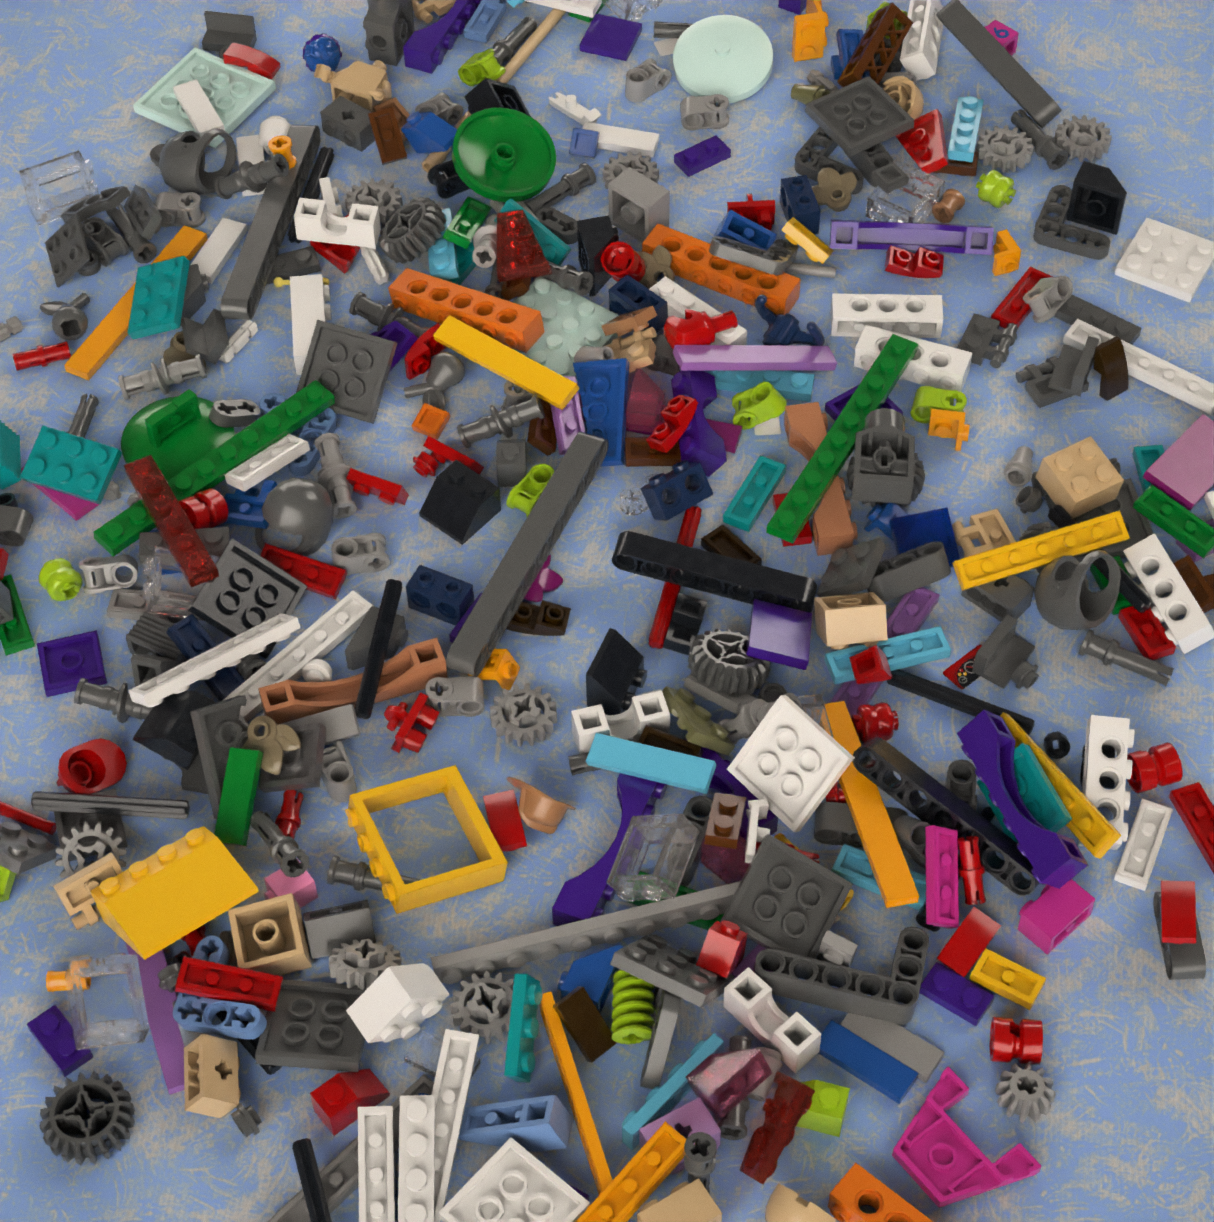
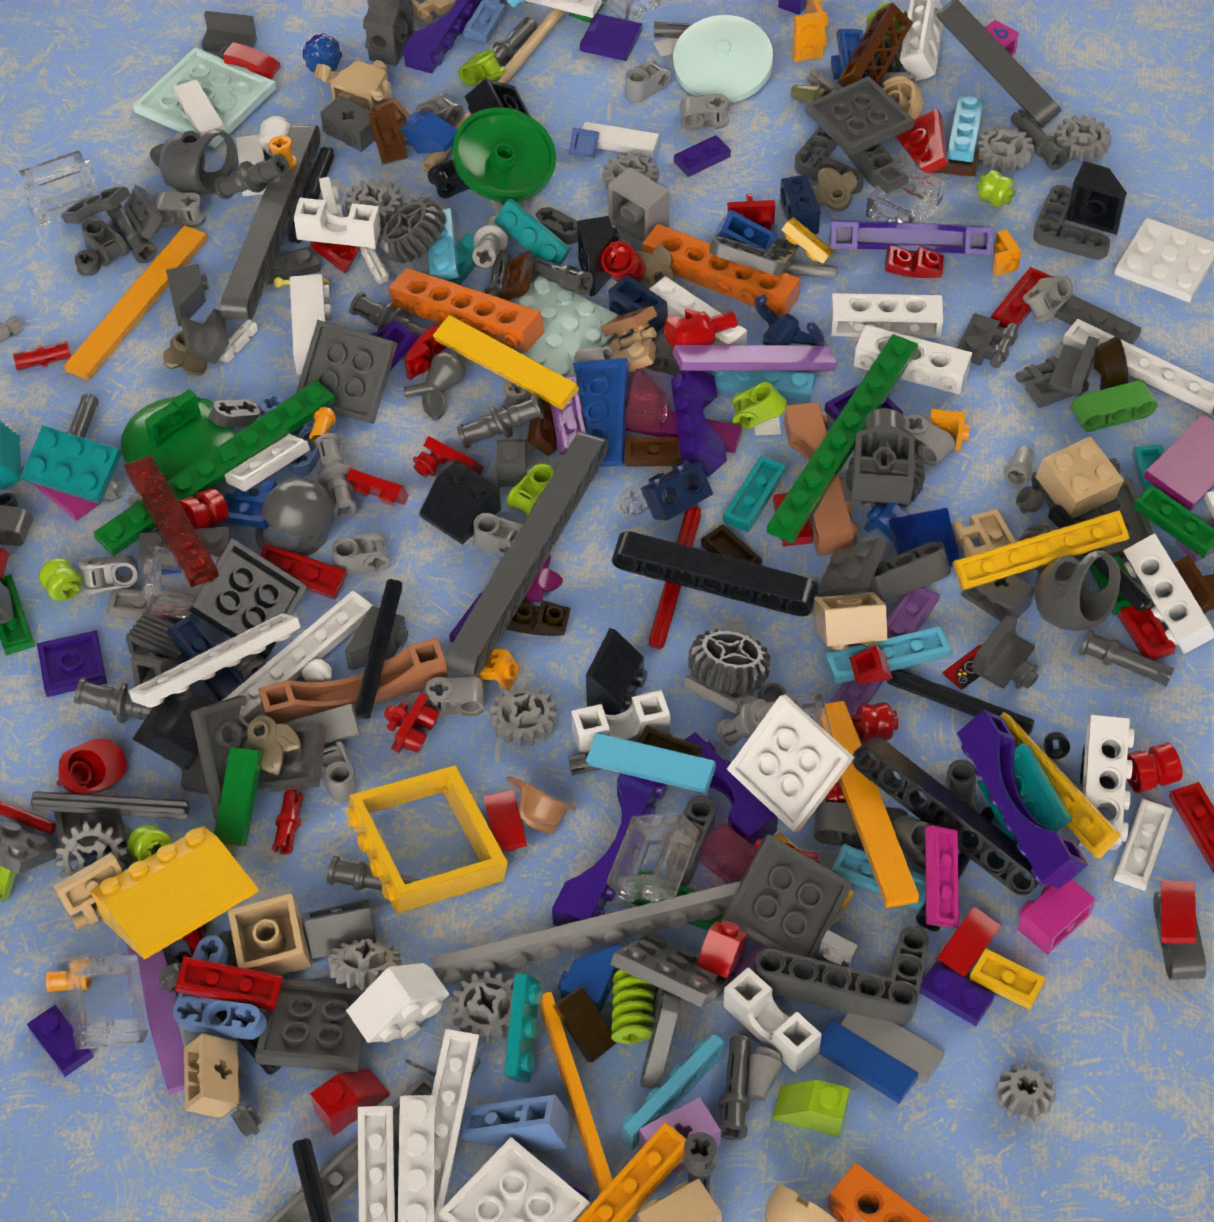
dark grey gear [39,1071,135,1166] -> none
dark grey piece [40,293,90,340] -> none
dark grey hinge [45,214,94,288] -> none
light grey piece [118,354,207,400] -> none
teal plate [127,256,190,340] -> none
white tile [191,218,248,284] -> none
dark grey pin [250,811,309,877] -> none
bright pink brick [264,859,318,908] -> none
dark blue brick [406,565,474,626] -> none
orange tile [411,403,450,440] -> none
green tile [443,197,491,249] -> none
clear red wing [497,210,552,282] -> none
dark grey pin [525,163,596,216] -> none
white piece [549,92,601,125] -> none
red slope [646,395,698,453] -> none
olive wing [662,686,735,756] -> none
black slope [663,593,707,655] -> none
clear pink slope [685,1048,772,1118] -> none
reddish brown plate [704,792,746,849] -> none
clear red wing [739,1070,815,1185] -> none
white piece [745,796,770,863] -> none
tile [746,599,812,670] -> none
dark pink wing [892,1066,1042,1208] -> none
lime piece [910,386,967,423] -> none
medium nougat bush [932,189,965,223] -> none
red pin [957,836,986,905] -> none
red wheel [989,1017,1043,1065] -> none
none -> lime piece [127,825,172,861]
none -> light orange pin [309,407,336,443]
none -> light grey piece [474,513,523,558]
none -> light grey piece [905,414,955,467]
none -> bright green beam [1071,381,1158,432]

